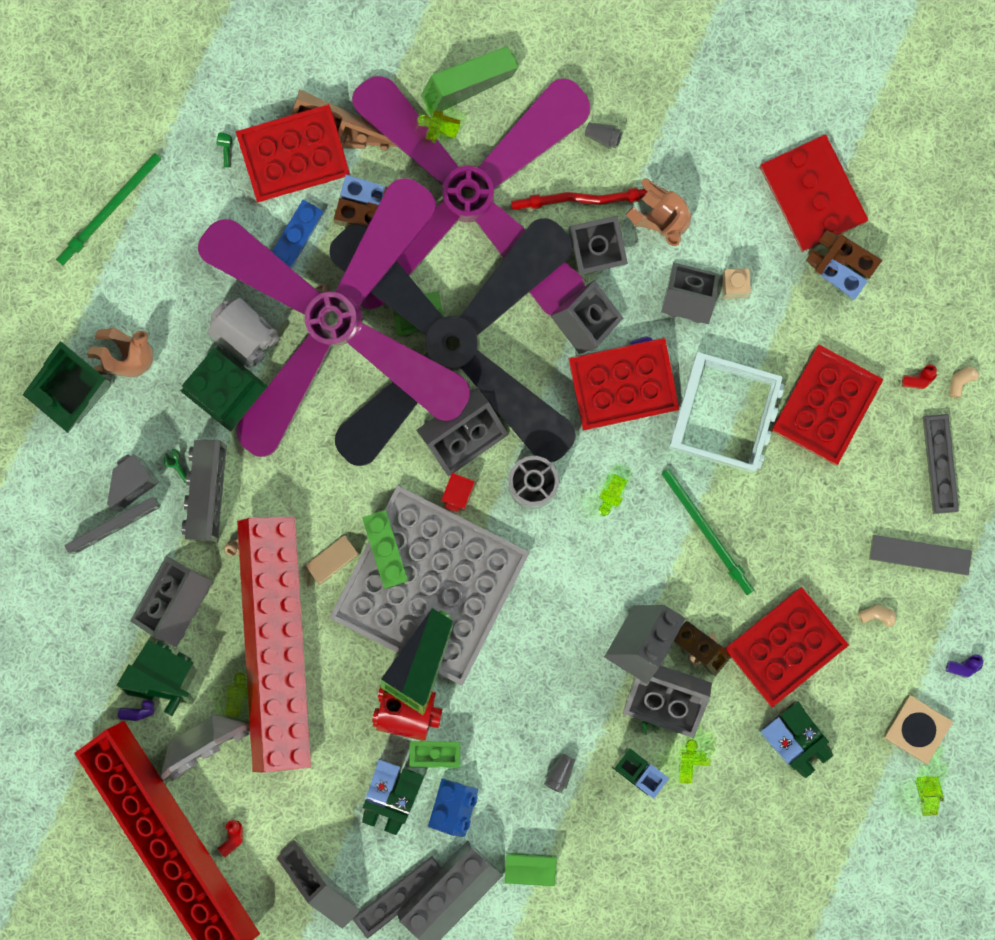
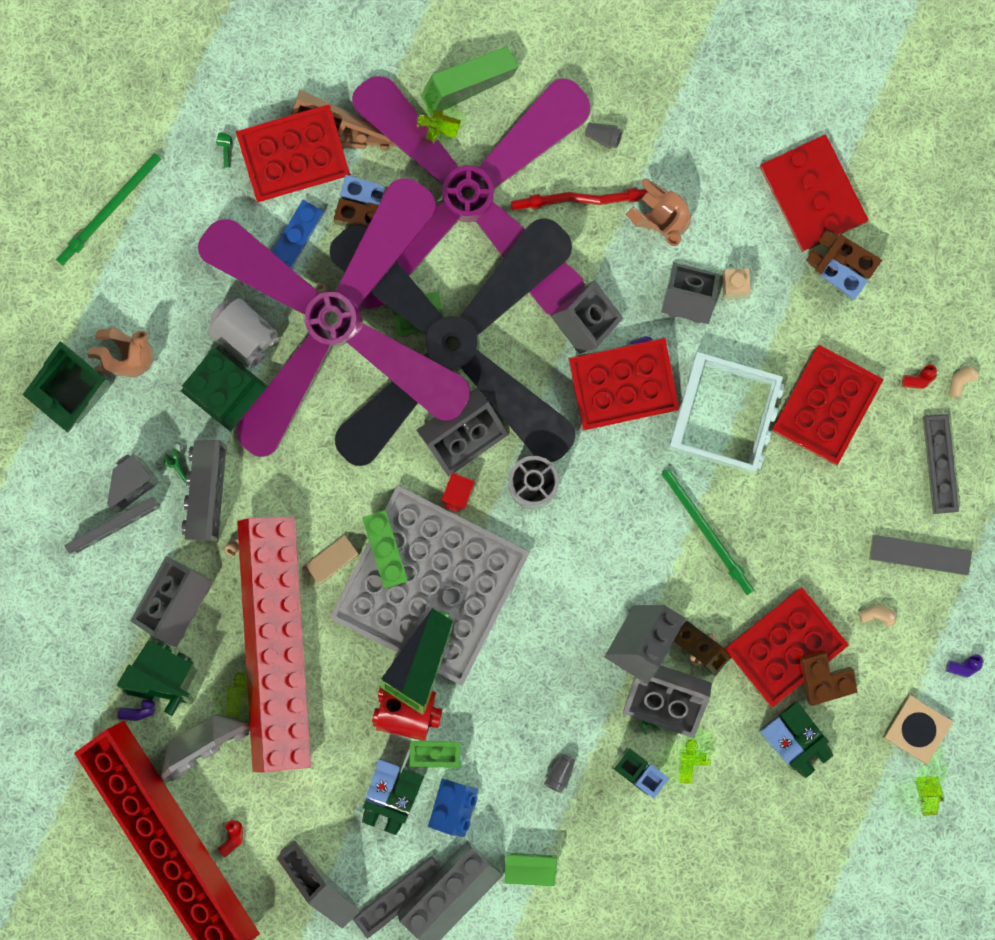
dark grey slope [568,216,628,275] -> none
clear neon green piece [599,474,628,516] -> none
none -> reddish brown plate [800,650,858,706]

